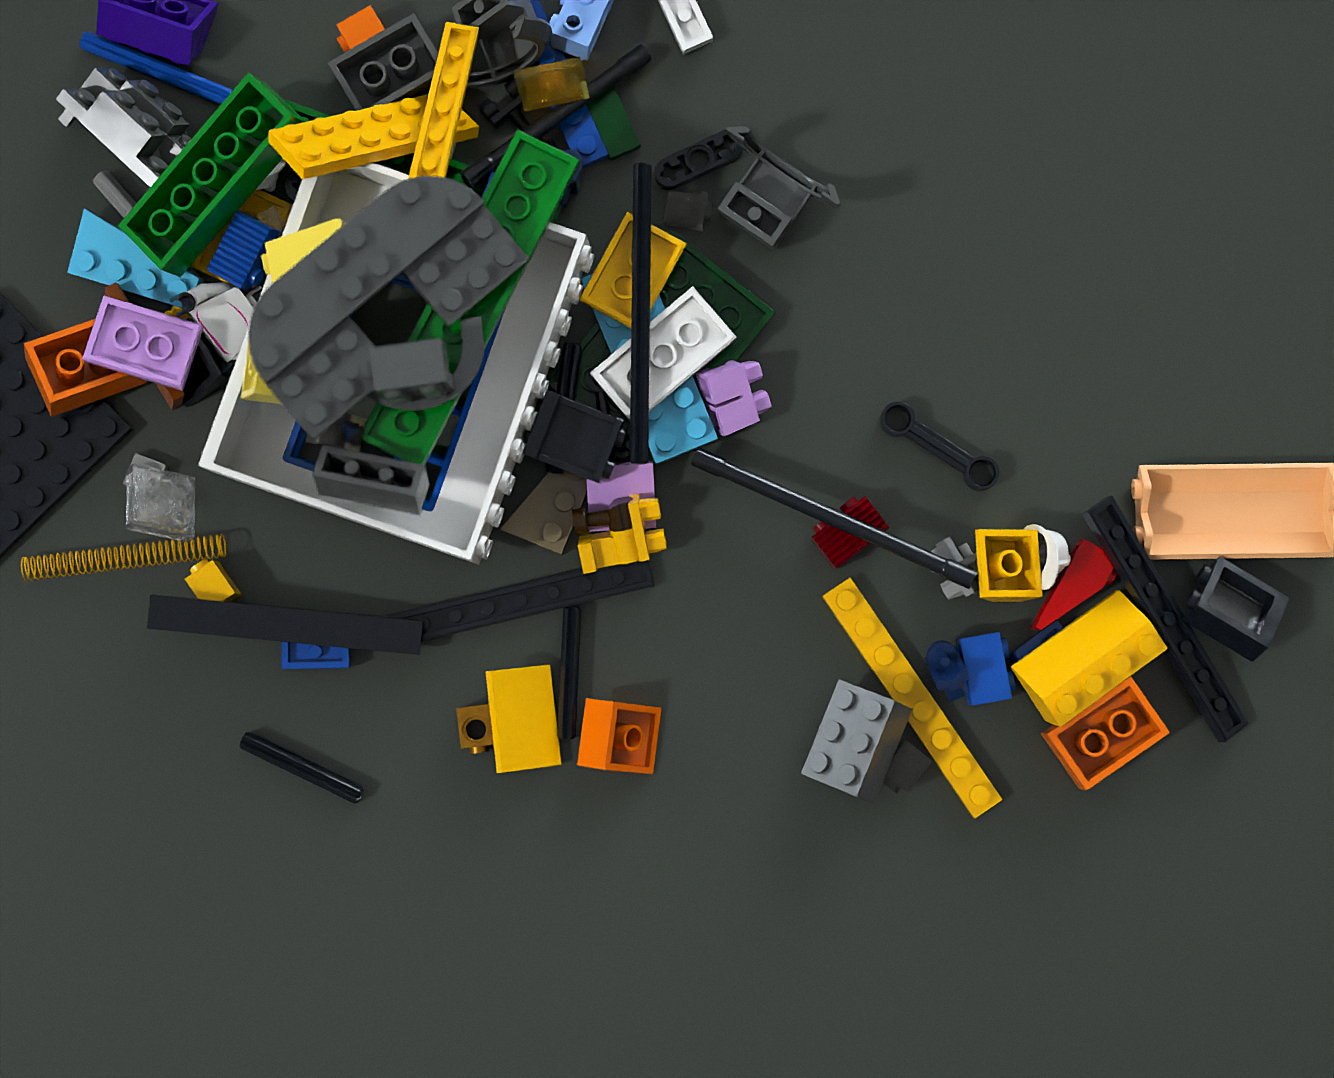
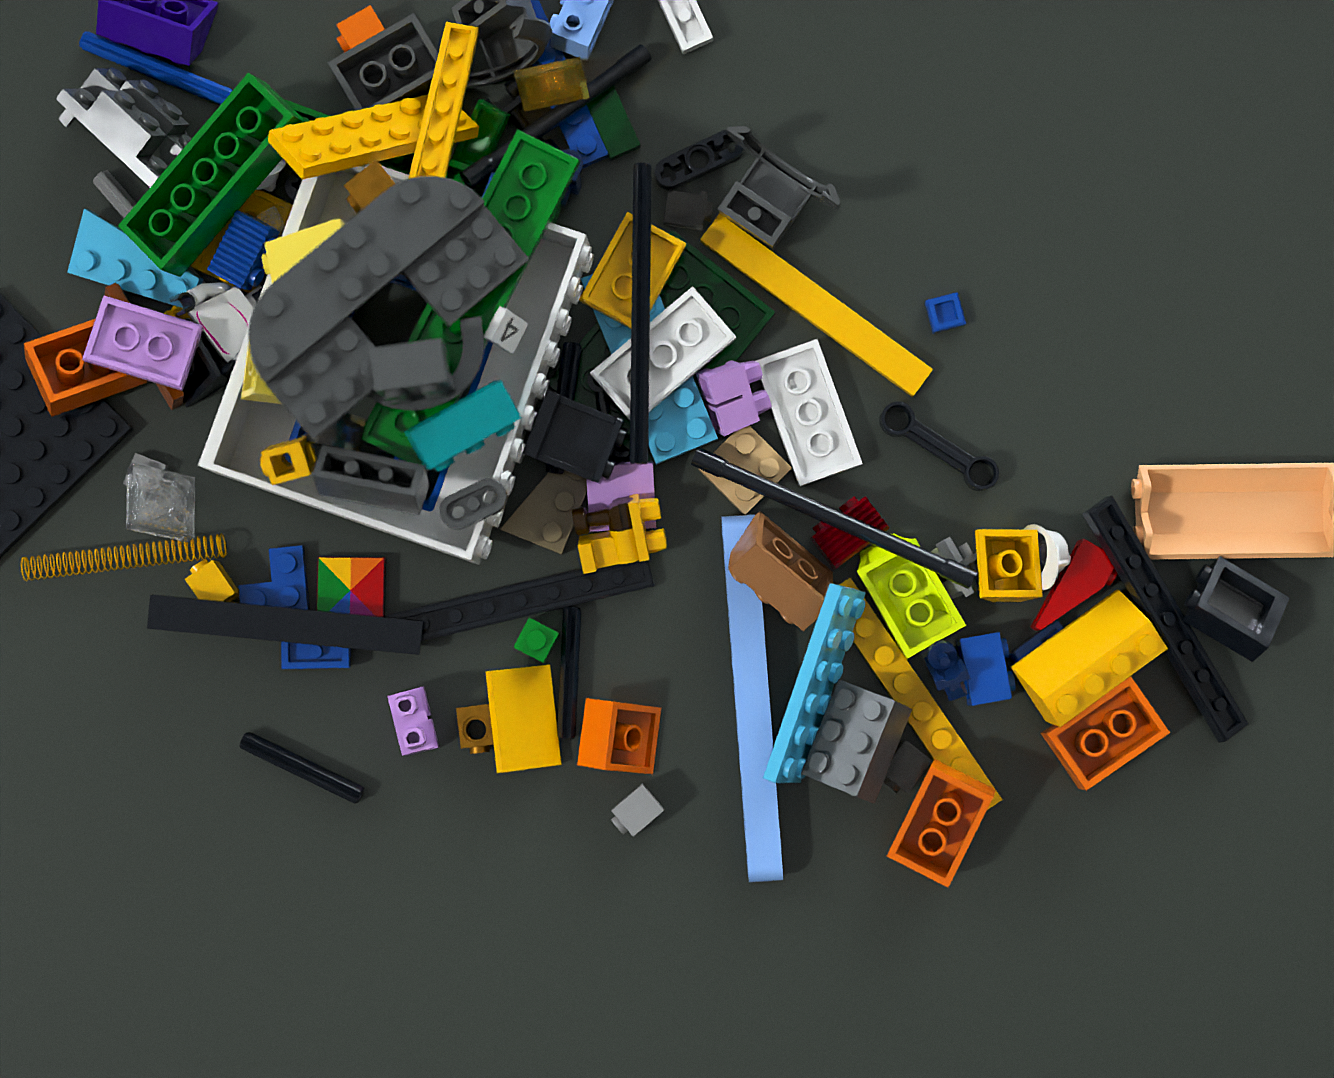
none -> blue plate [238,545,310,609]
none -> yellow brick [260,434,318,485]
none -> tile [316,557,386,617]
none -> pearl gold brick [344,160,395,213]
none -> lavender hips [387,686,440,756]
none -> teal brick [404,380,522,472]
none -> dark grey plate [439,479,507,530]
none -> green tile [452,99,510,166]
none -> white tile [484,306,529,354]
none -> green brick [513,618,561,664]
none -> light grey brick [611,783,664,837]
none -> tan plate [698,425,792,515]
none -> yellow tile [700,213,933,397]
none -> light blue beam [721,514,783,883]
none -> medium nougat slope [728,511,833,631]
none -> white plate [756,339,863,487]
none -> medium azure plate [763,583,866,783]
none -> neon yellow slope [857,533,966,659]
none -> orange brick [887,759,996,887]
none -> blue tile [924,292,966,334]

